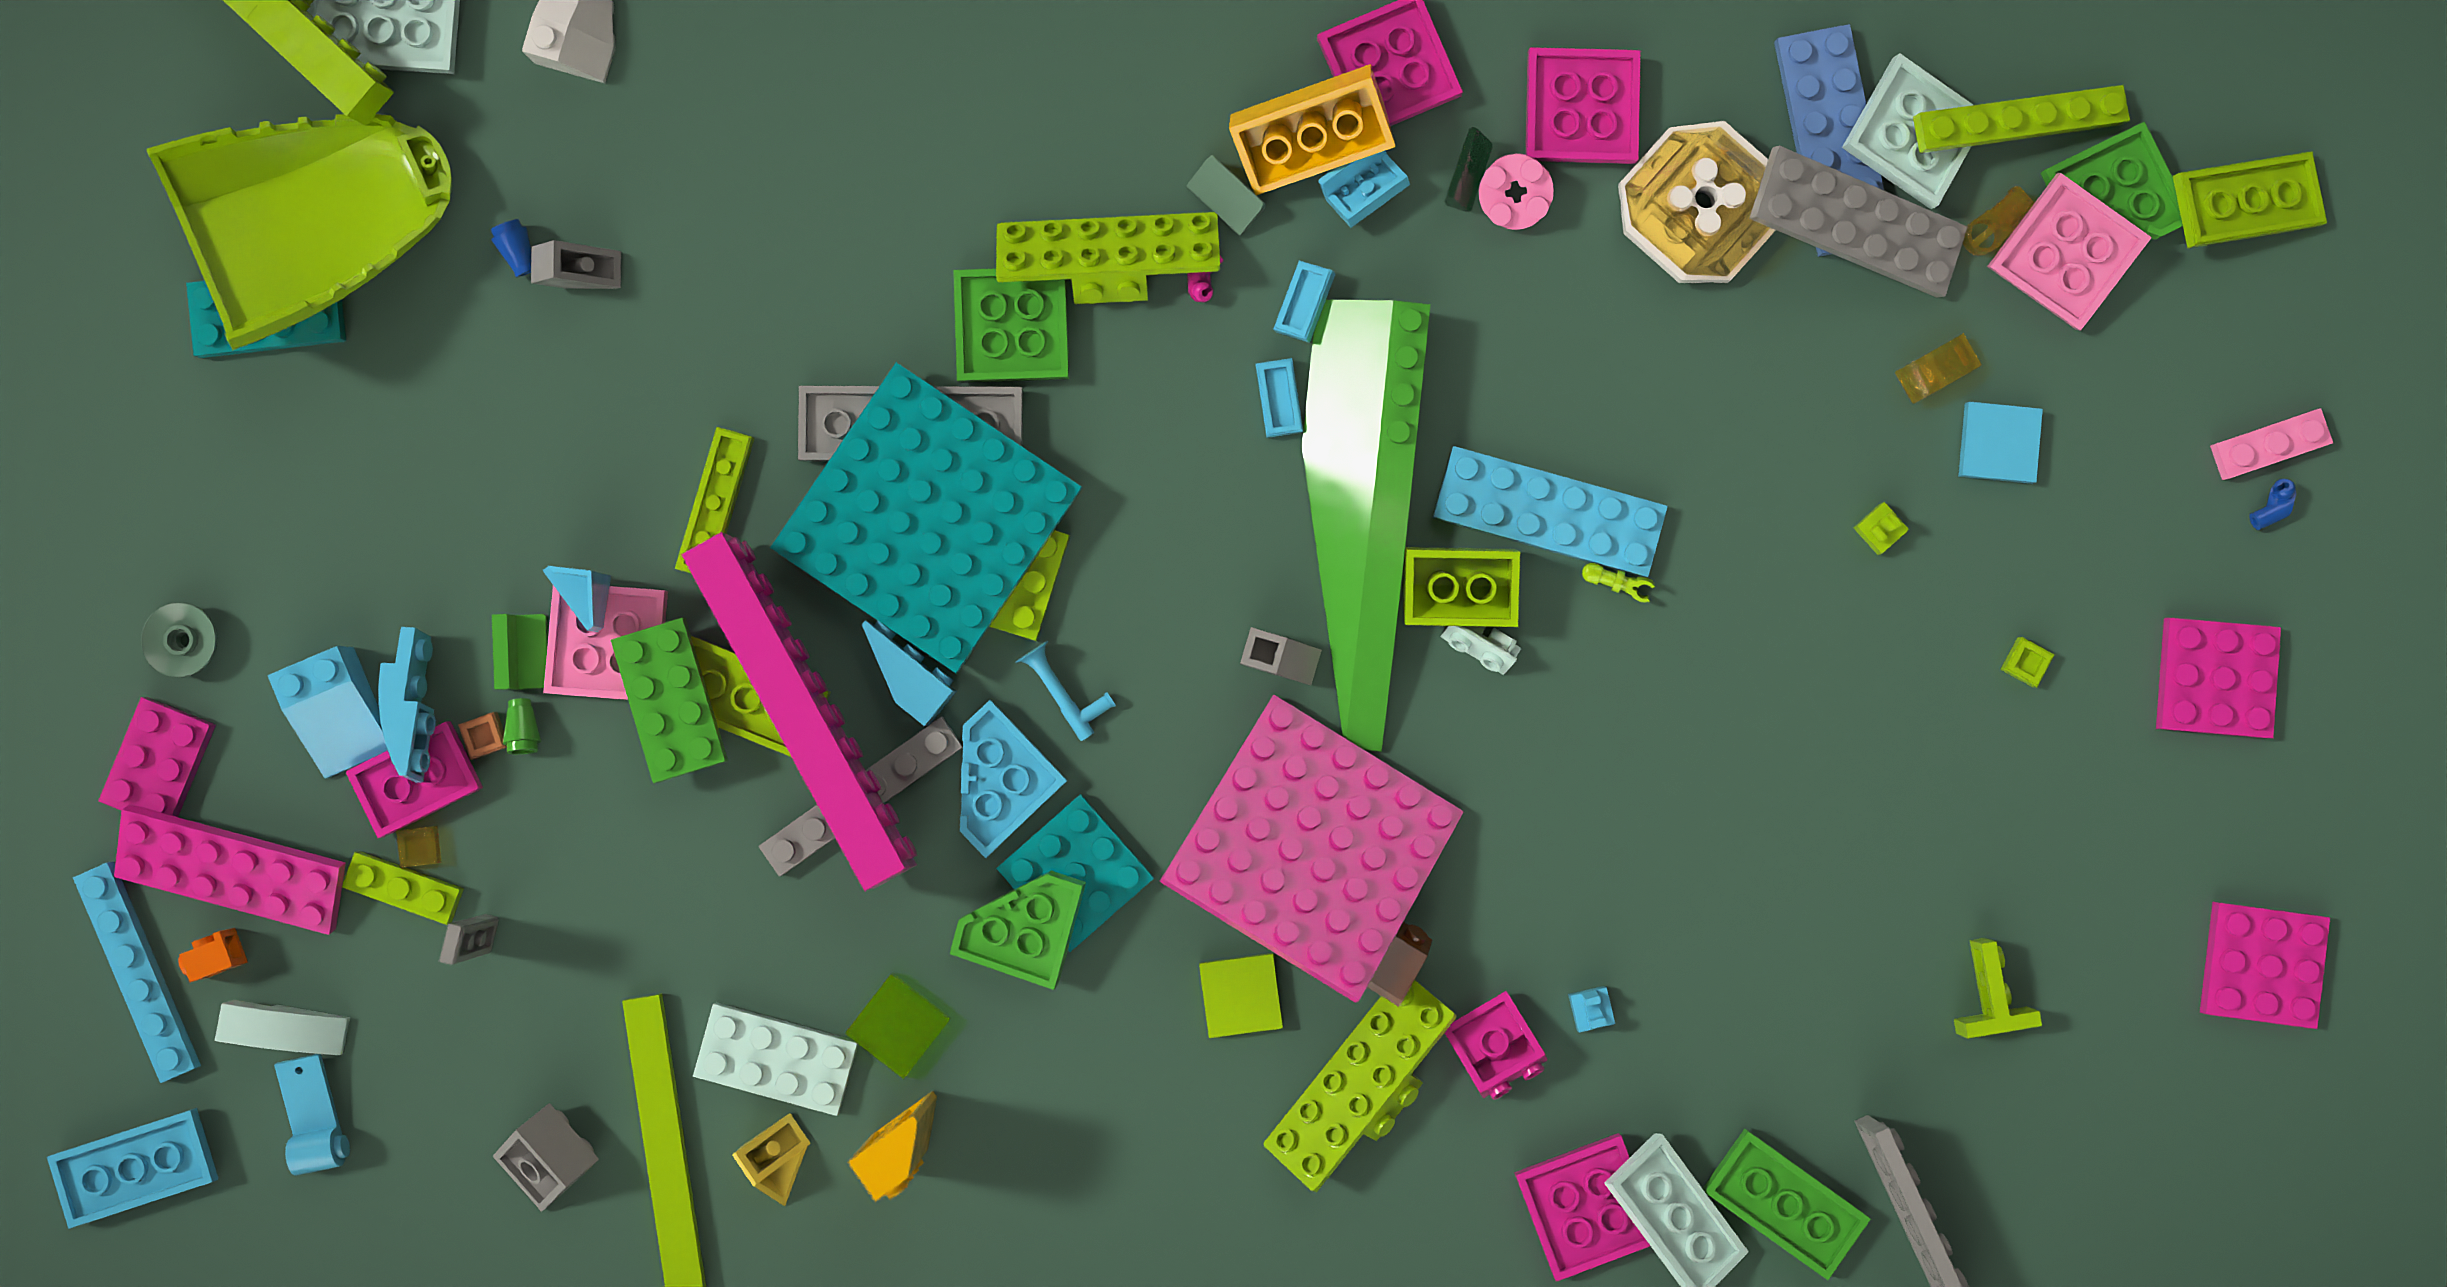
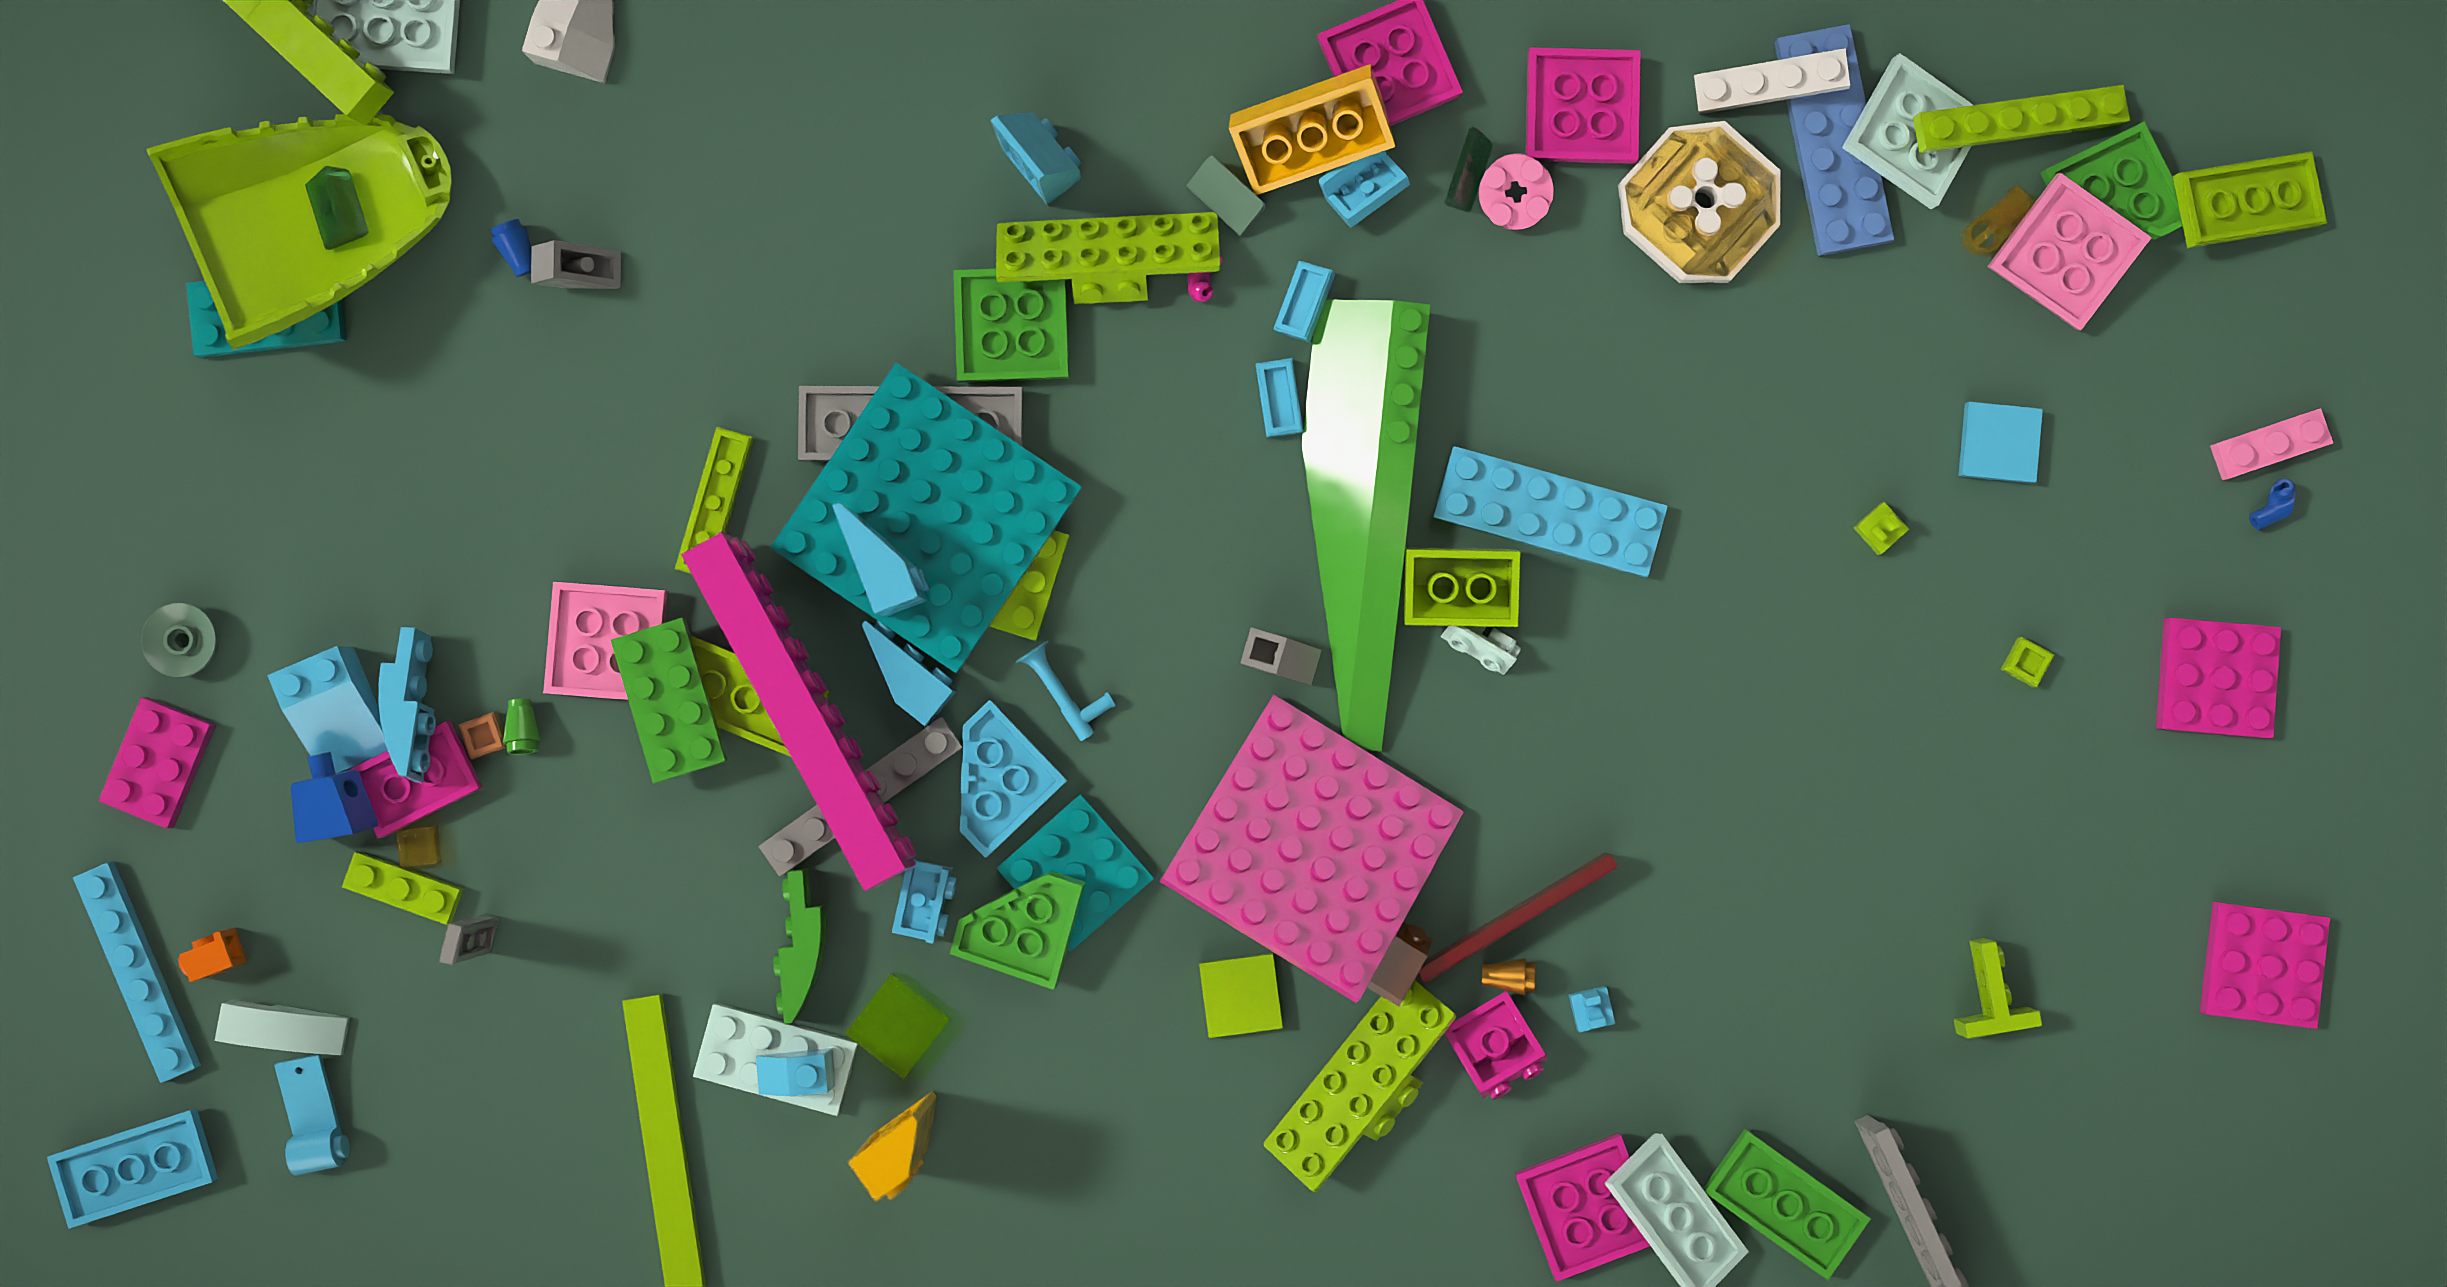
dark pink plate [114,805,346,935] -> none
bright green panel [492,614,548,690] -> none
light grey slope [493,1103,599,1212] -> none
medium azure slope [542,566,611,632] -> none
light yellow slope [732,1113,811,1206] -> none
lime piece [1582,563,1655,603] -> none
light grey plate [1749,145,1967,298] -> none
clear yellow slope [1895,333,1982,404] -> none
none -> blue torso [291,752,378,843]
none -> clear green slope [305,166,369,250]
none -> medium azure slope [756,1048,835,1097]
none -> bright green slope [773,868,827,1024]
none -> medium azure slope [832,502,930,617]
none -> medium azure bracket [892,859,957,944]
none -> medium azure slope [991,112,1082,206]
none -> dark red tile [1418,853,1618,982]
none -> pearl gold cone [1482,958,1536,996]
none -> white plate [1694,48,1850,114]

